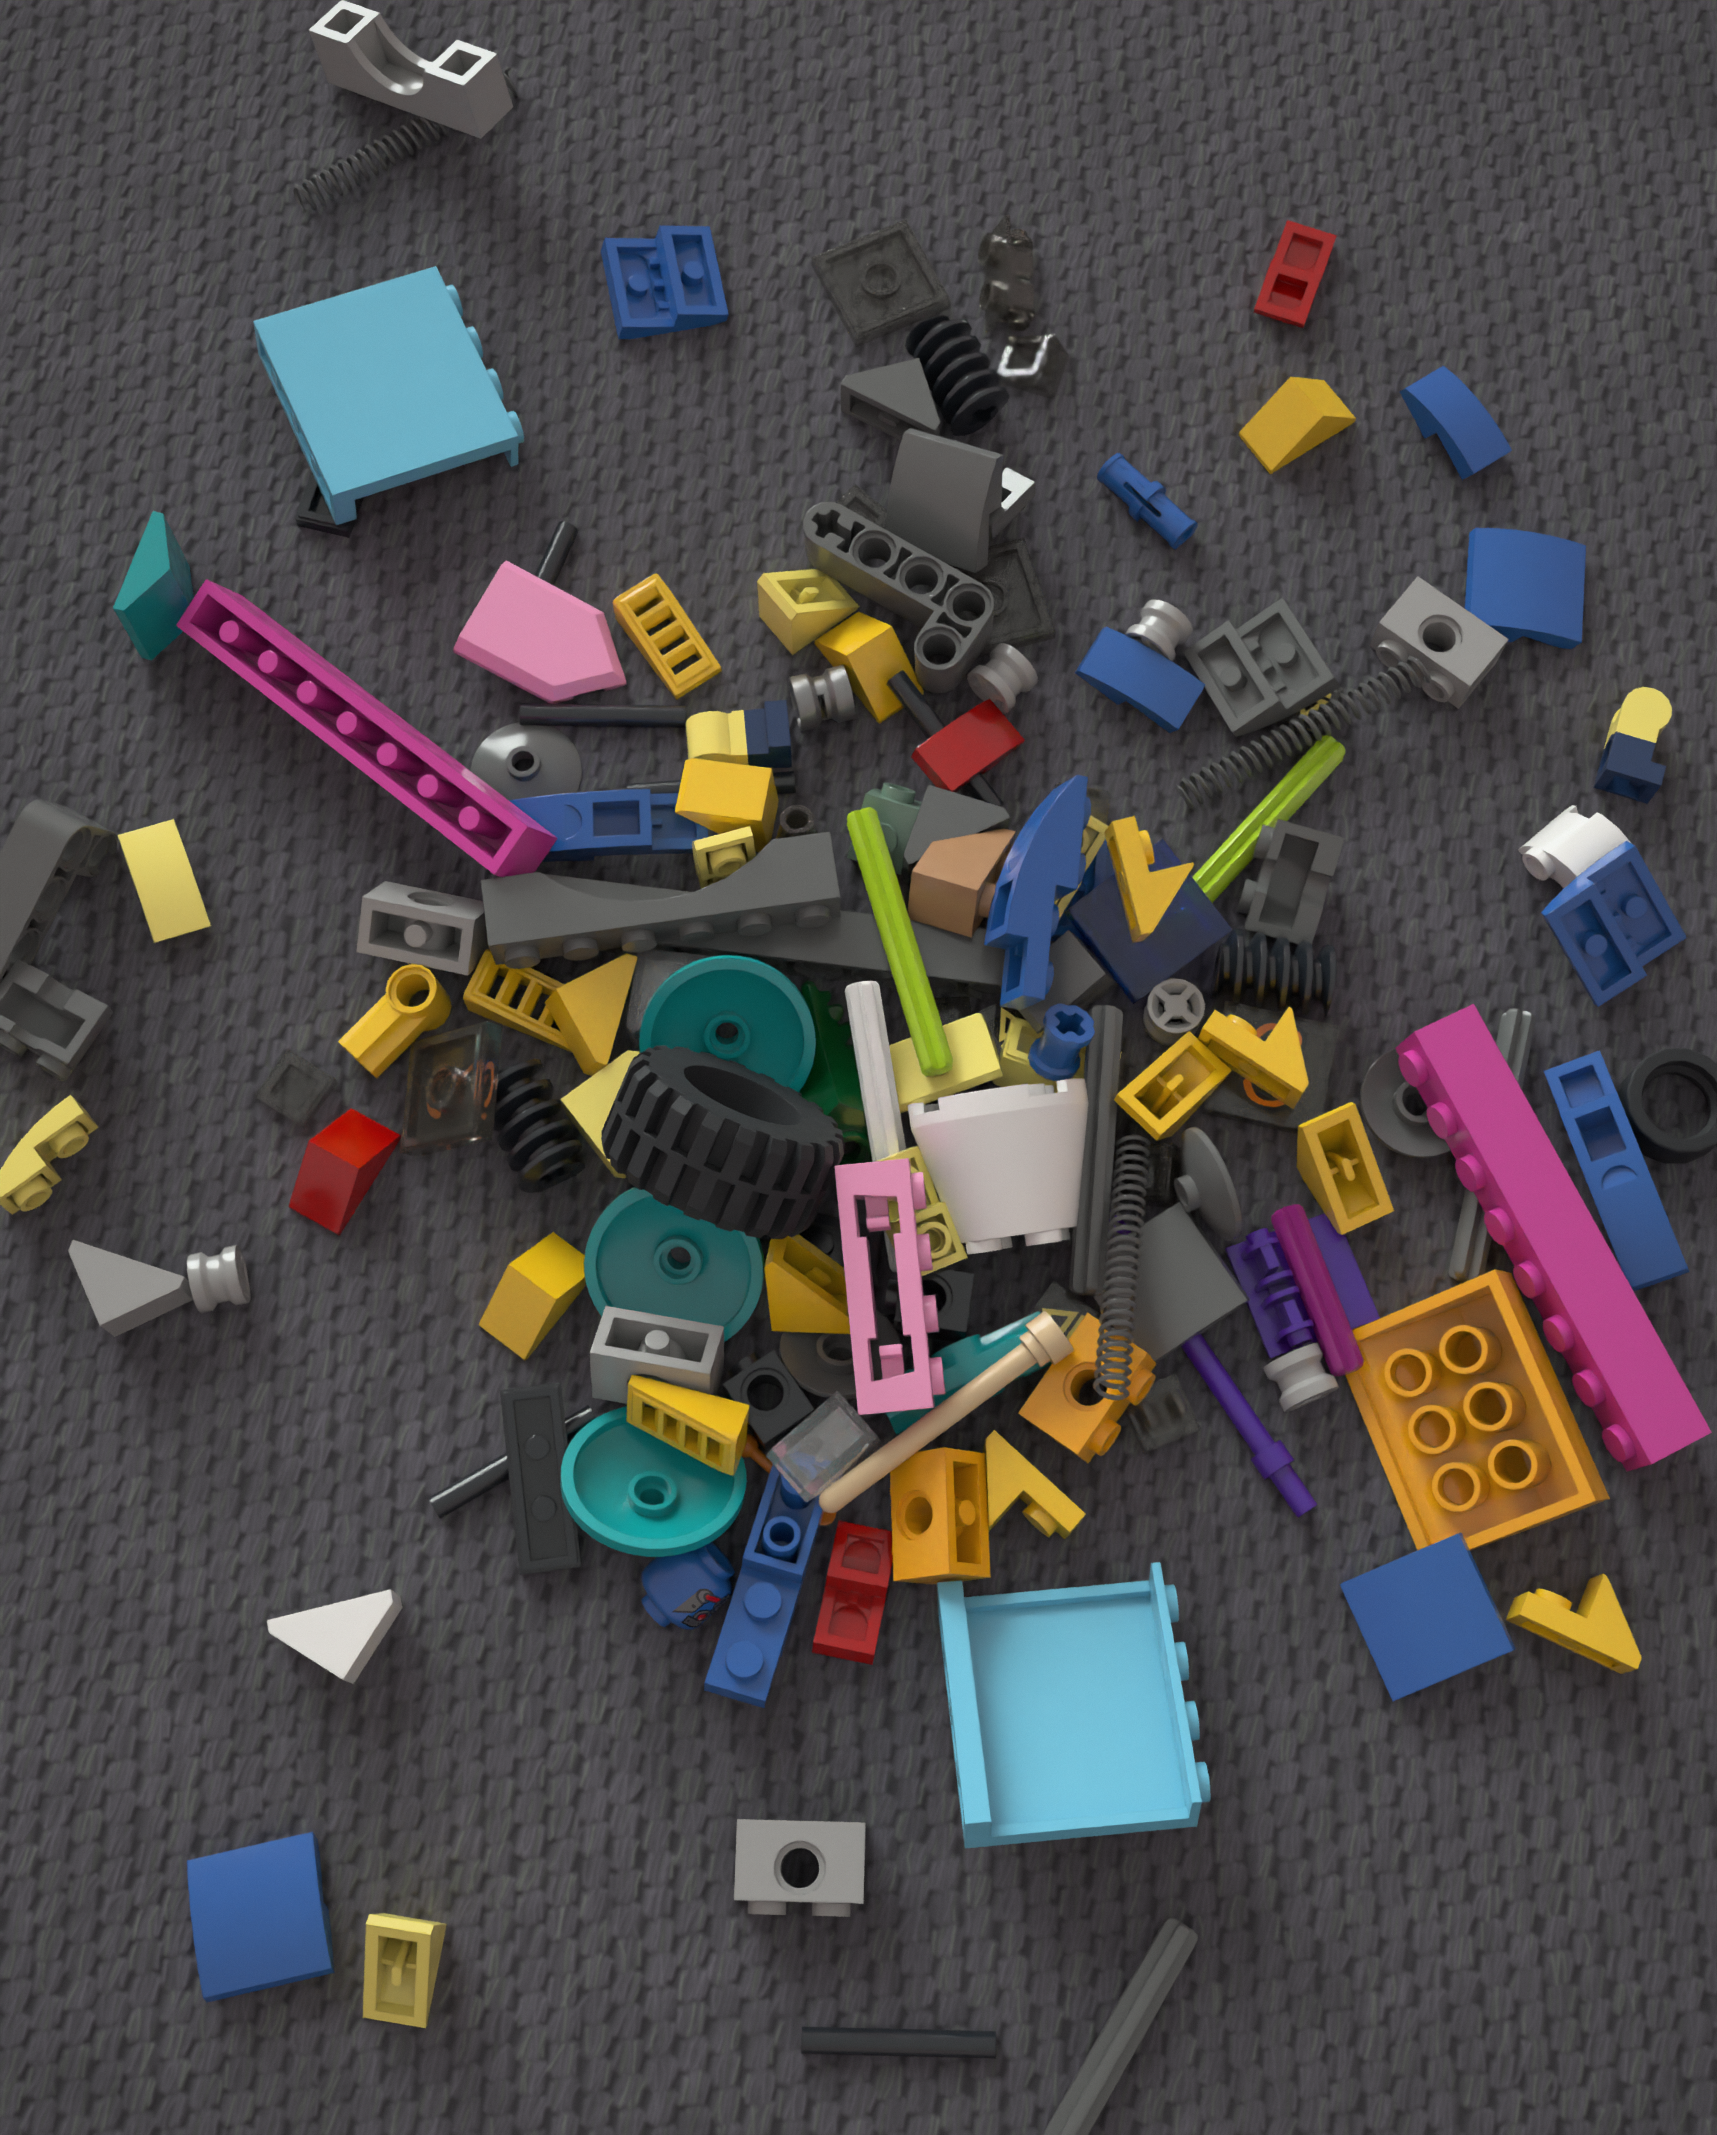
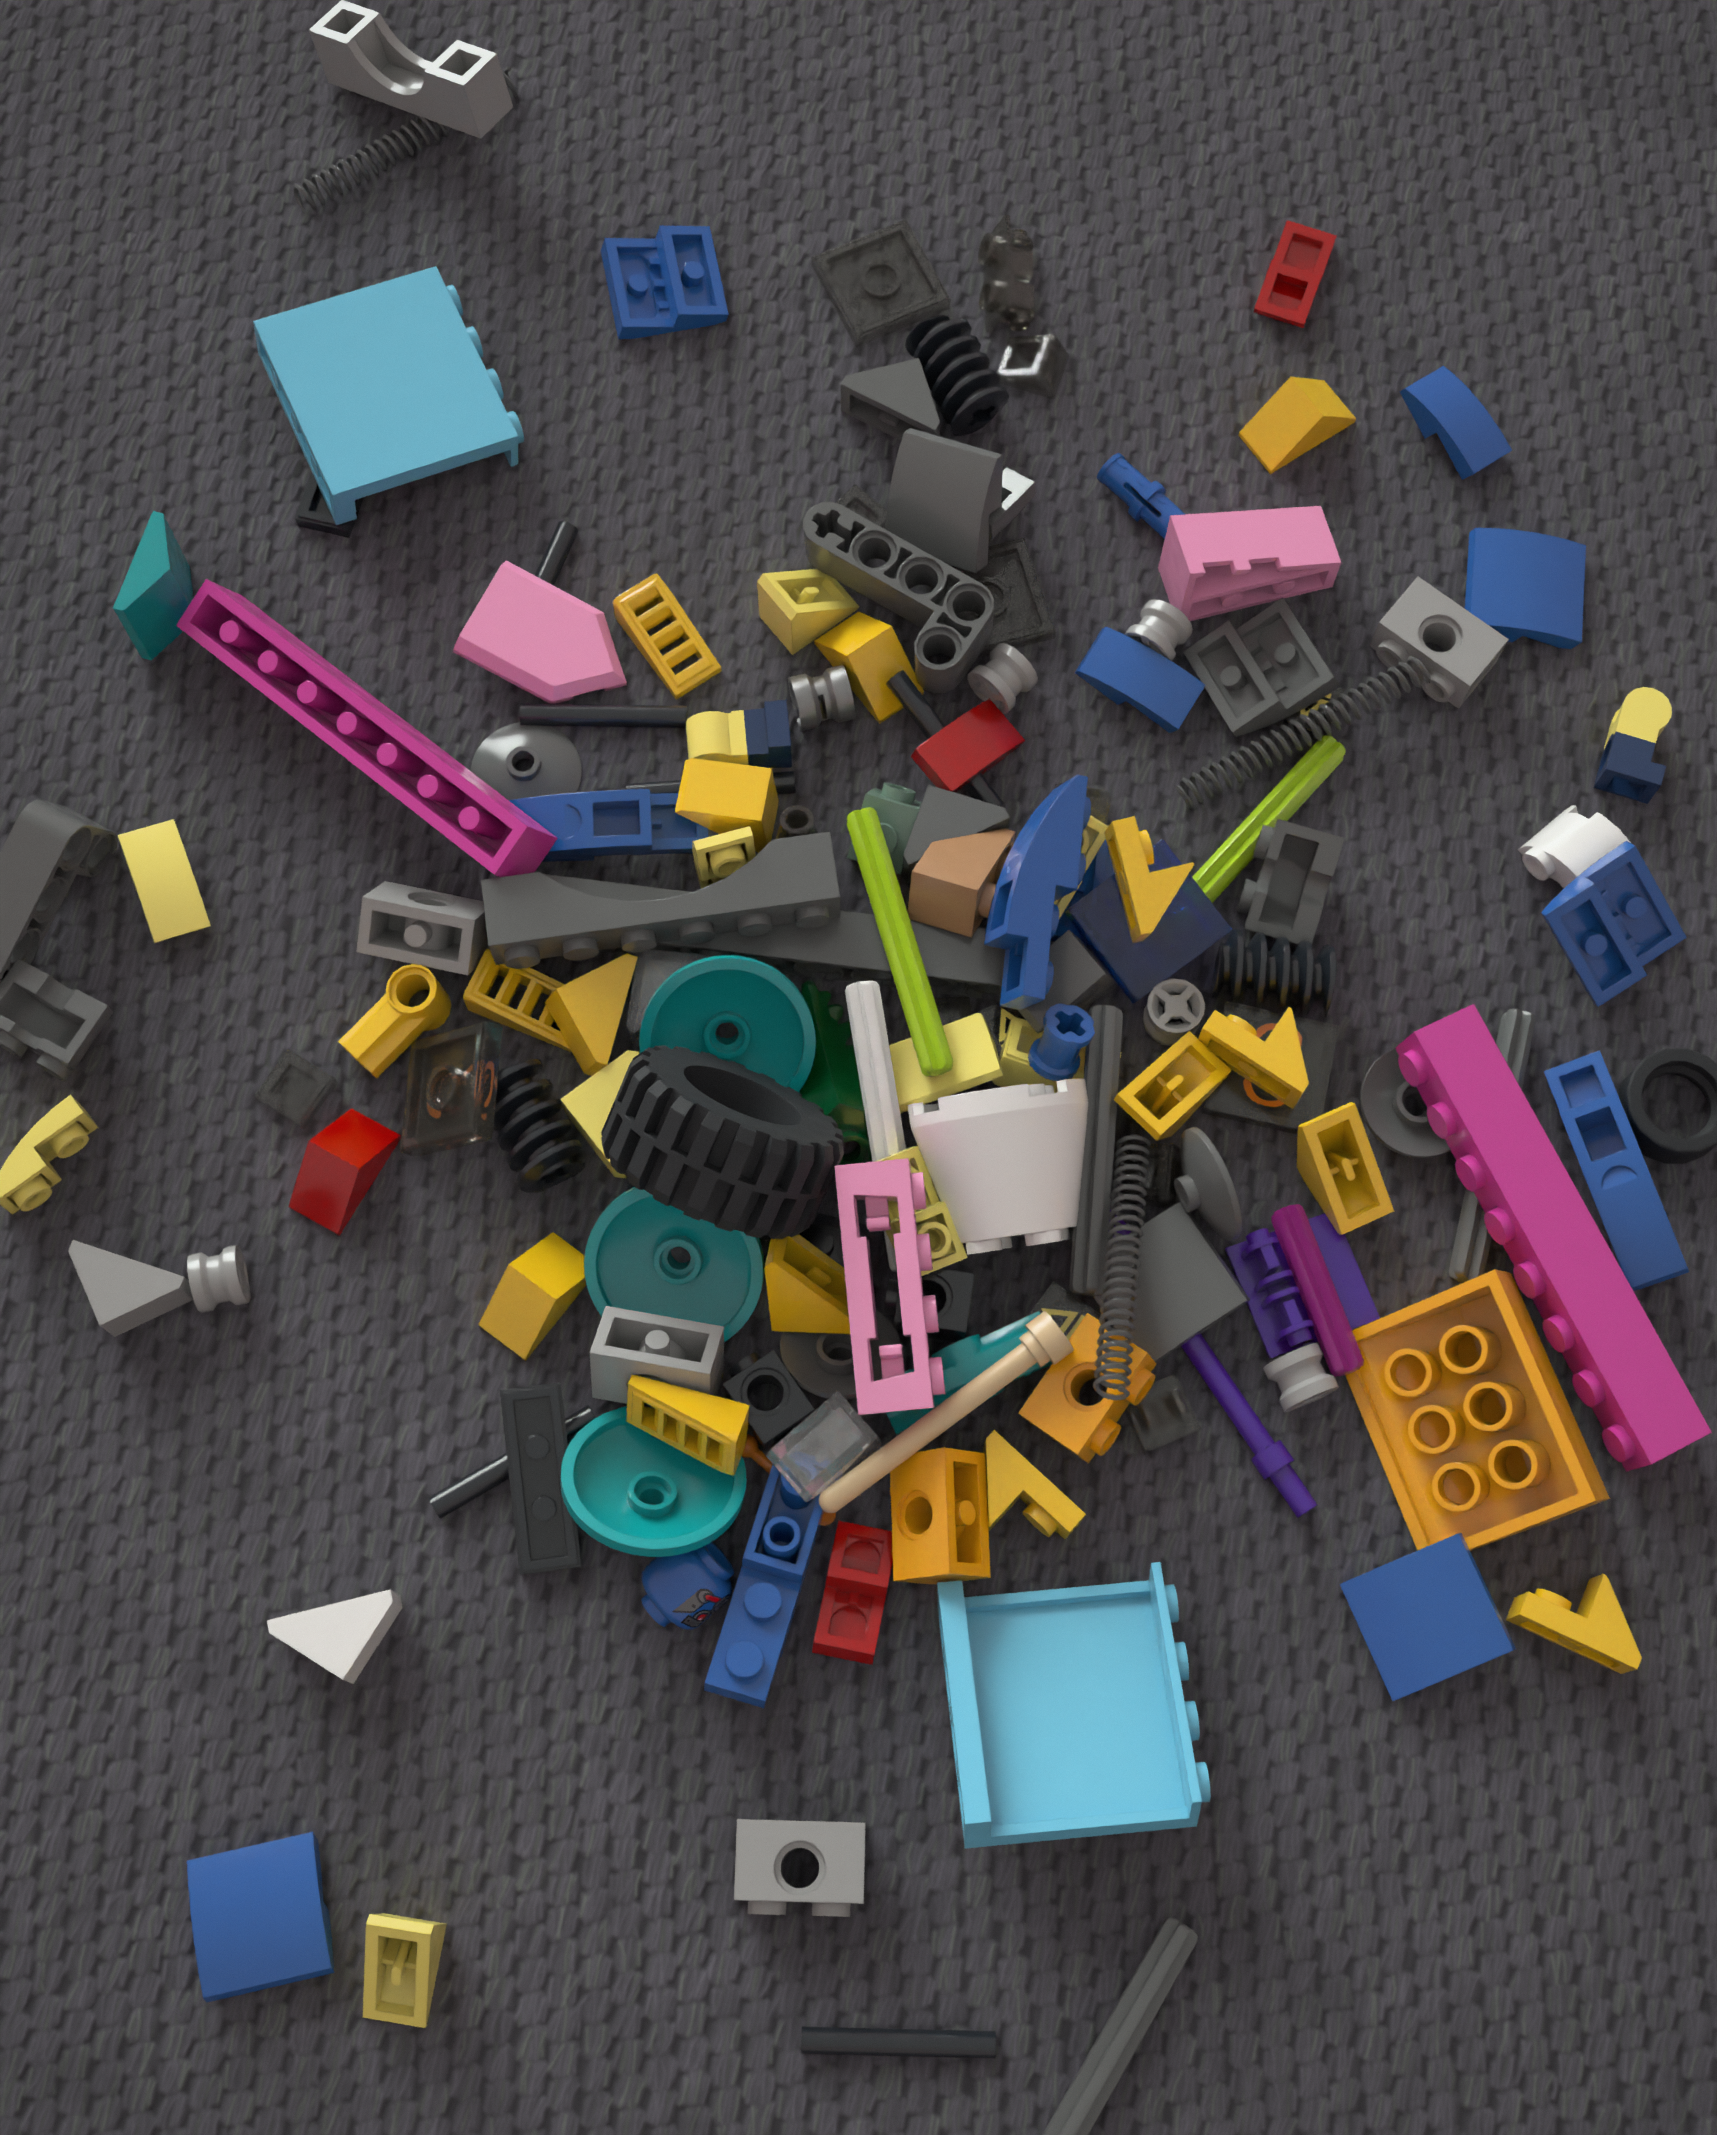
none -> bright pink wedge [1158,506,1342,621]

